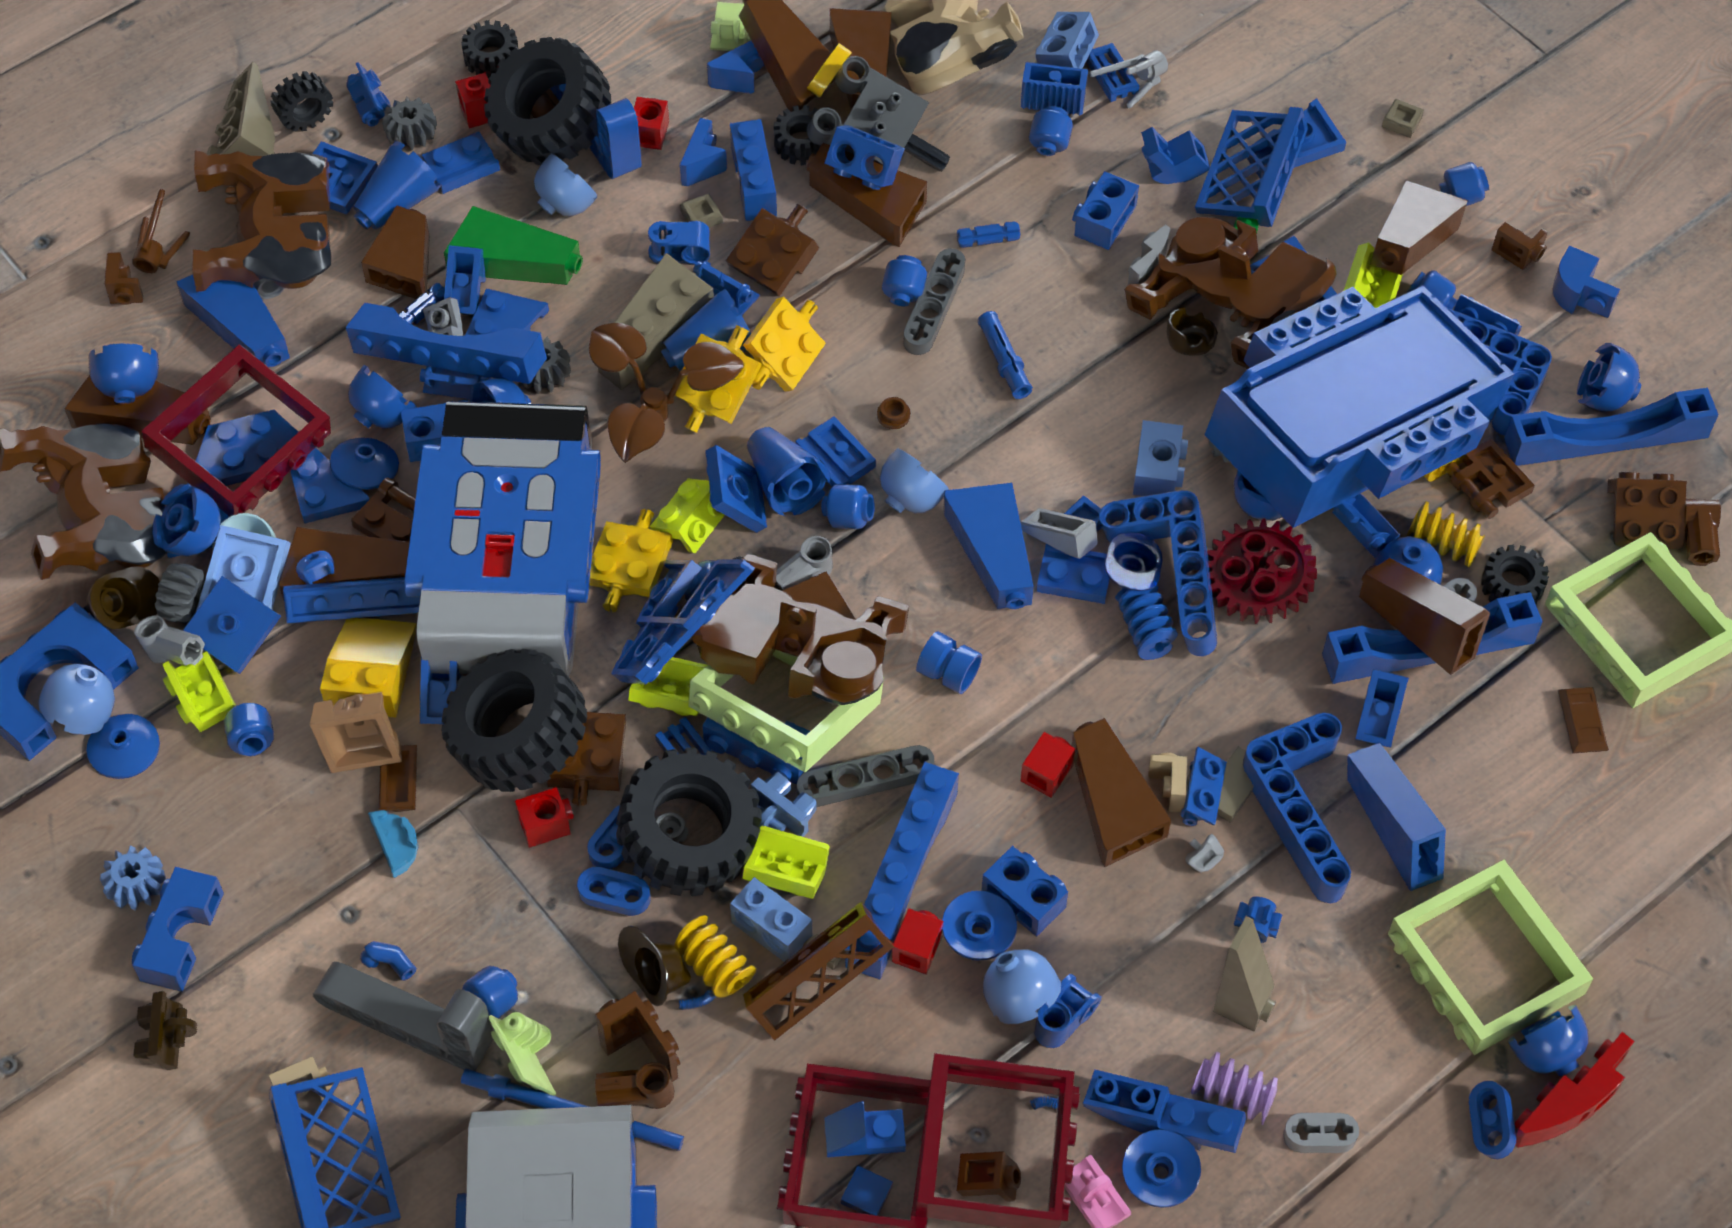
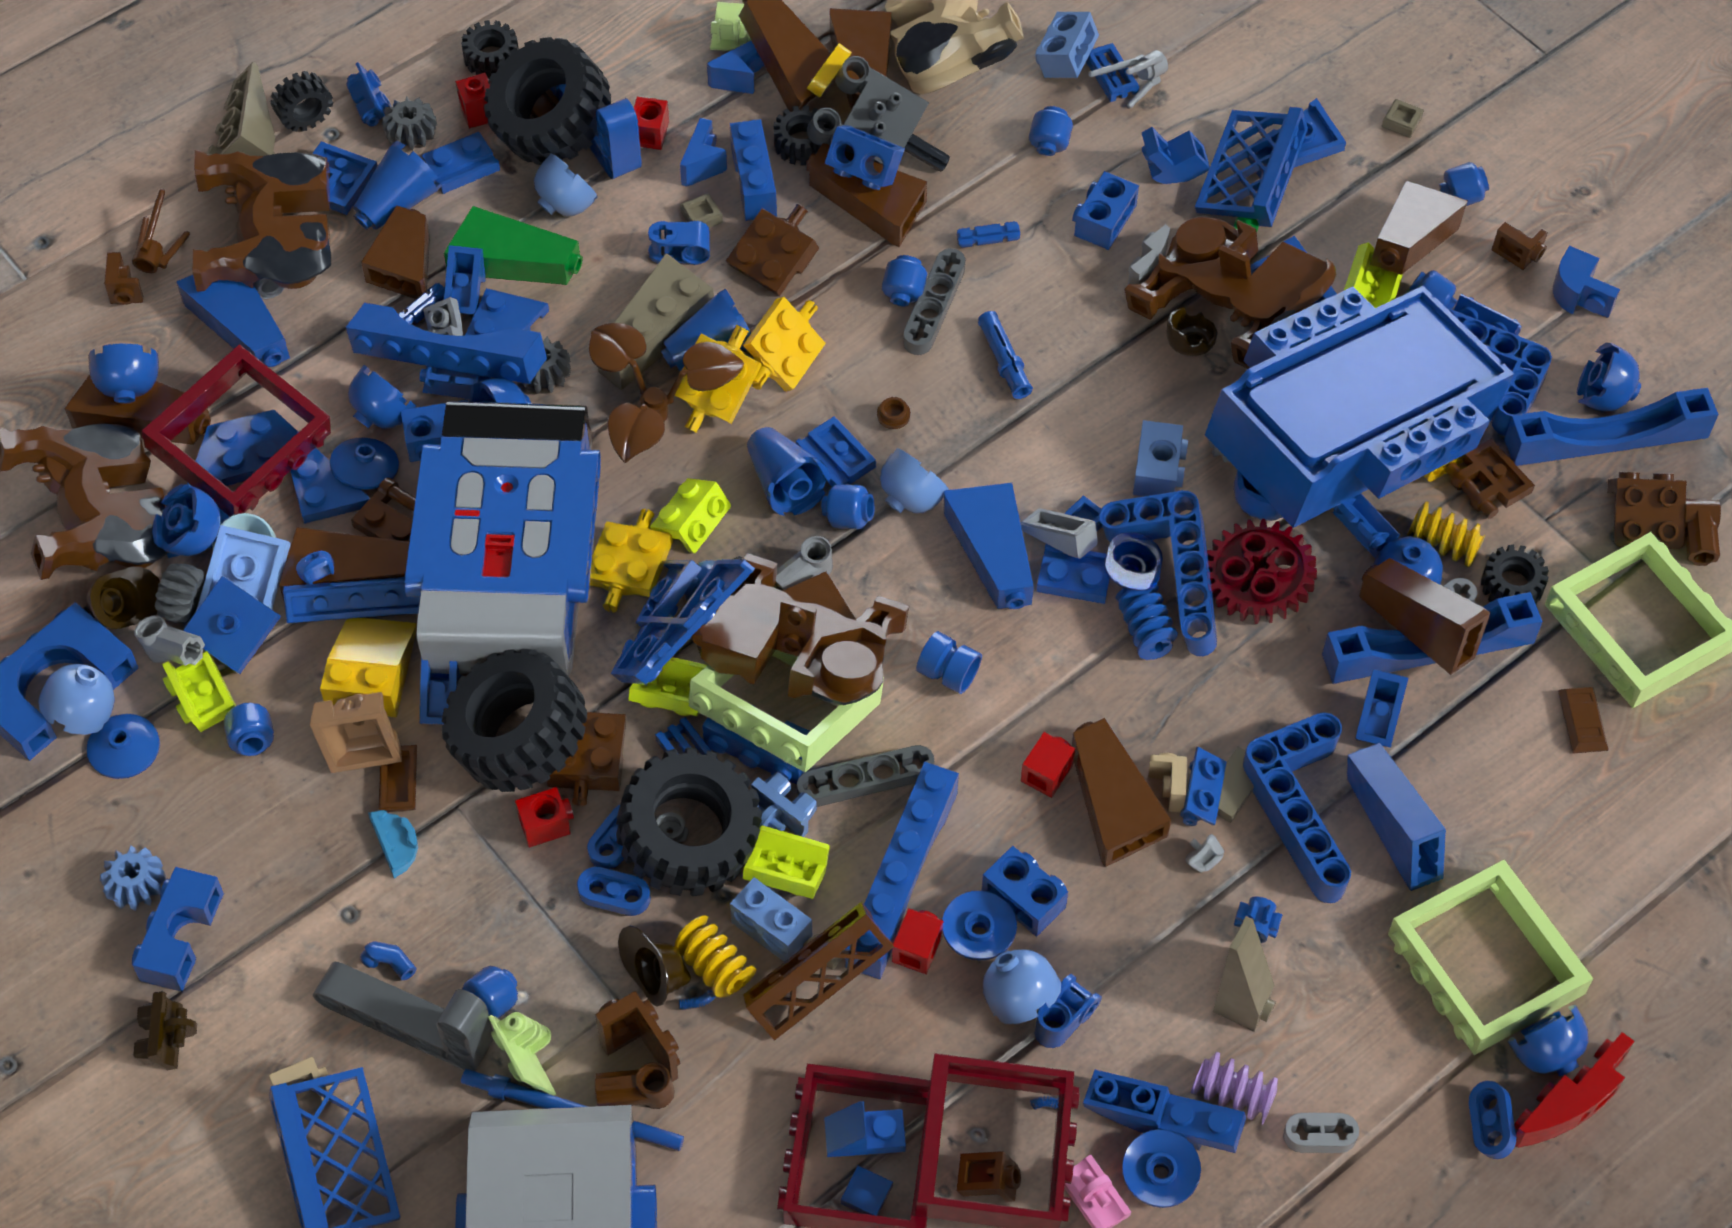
blue hinge [693,261,760,315] -> none
blue plate [706,445,767,533] -> none
blue brick [1021,62,1088,116] -> none

